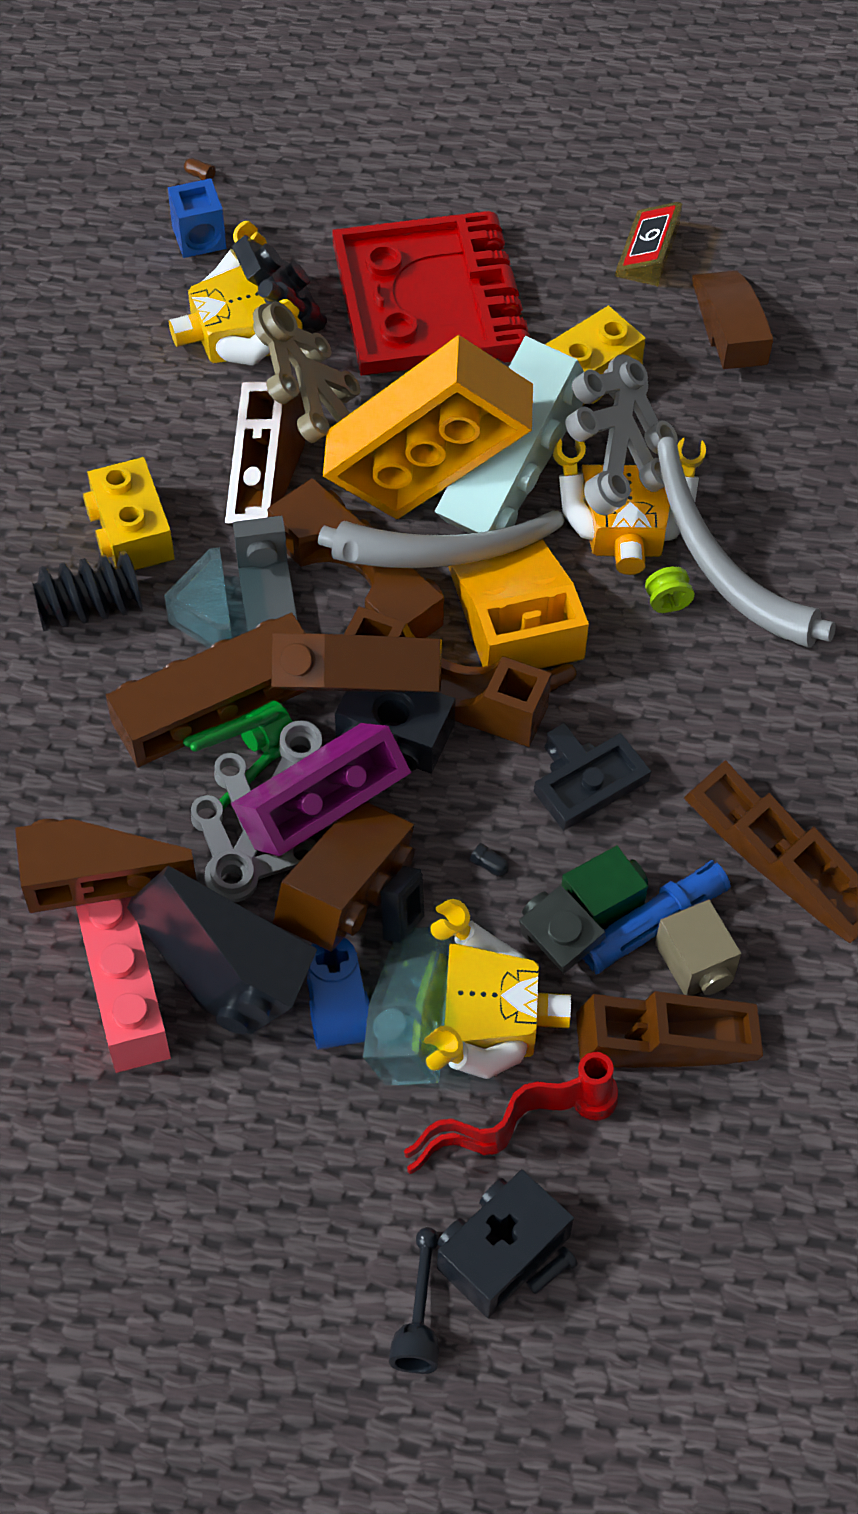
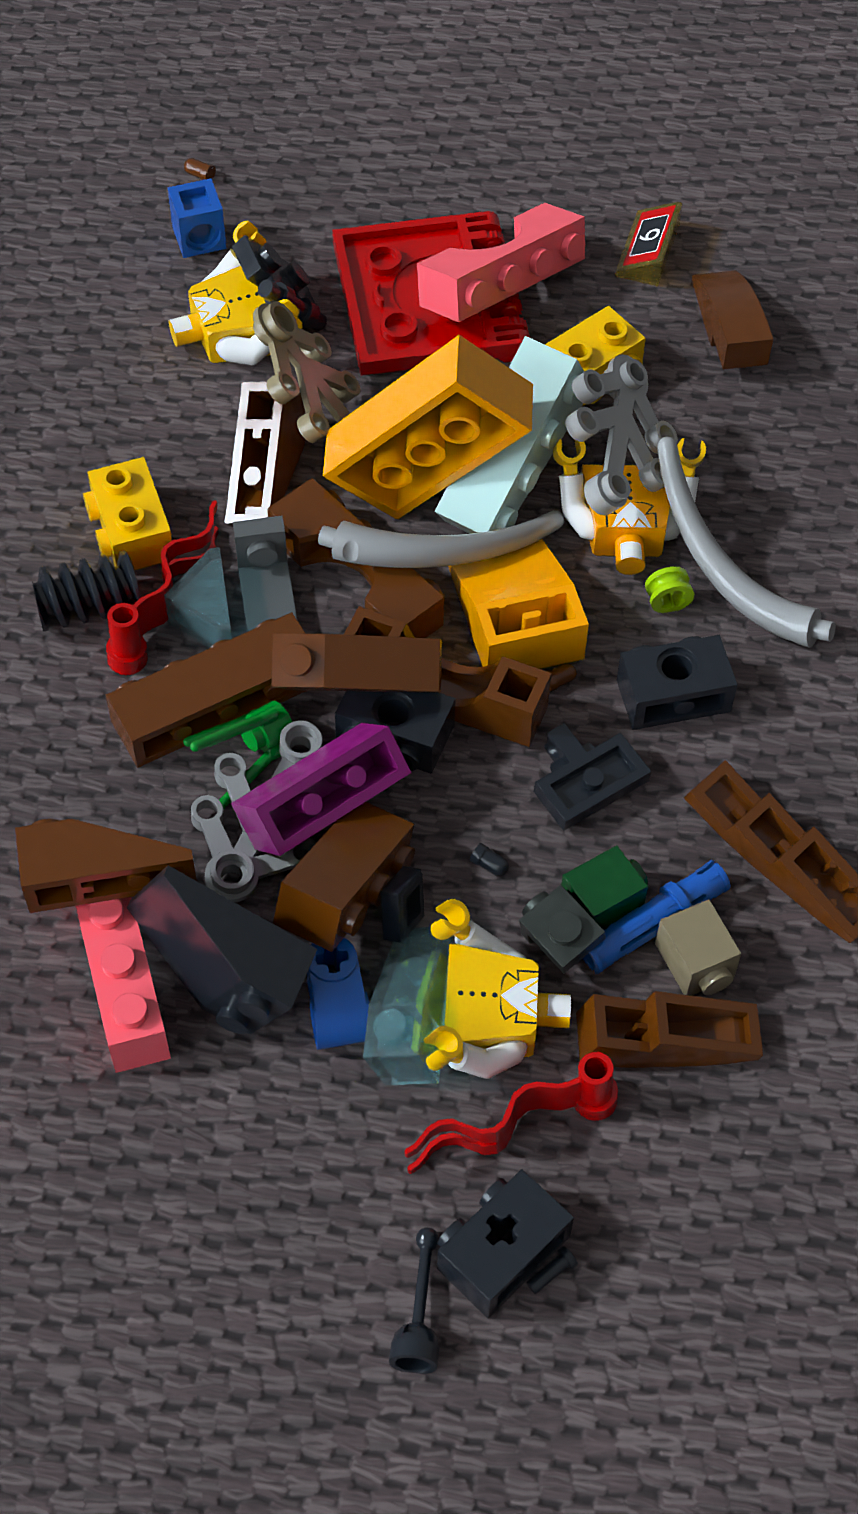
none -> red flag [106,500,218,675]
none -> coral arch [417,203,585,322]
none -> black brick [616,635,738,730]

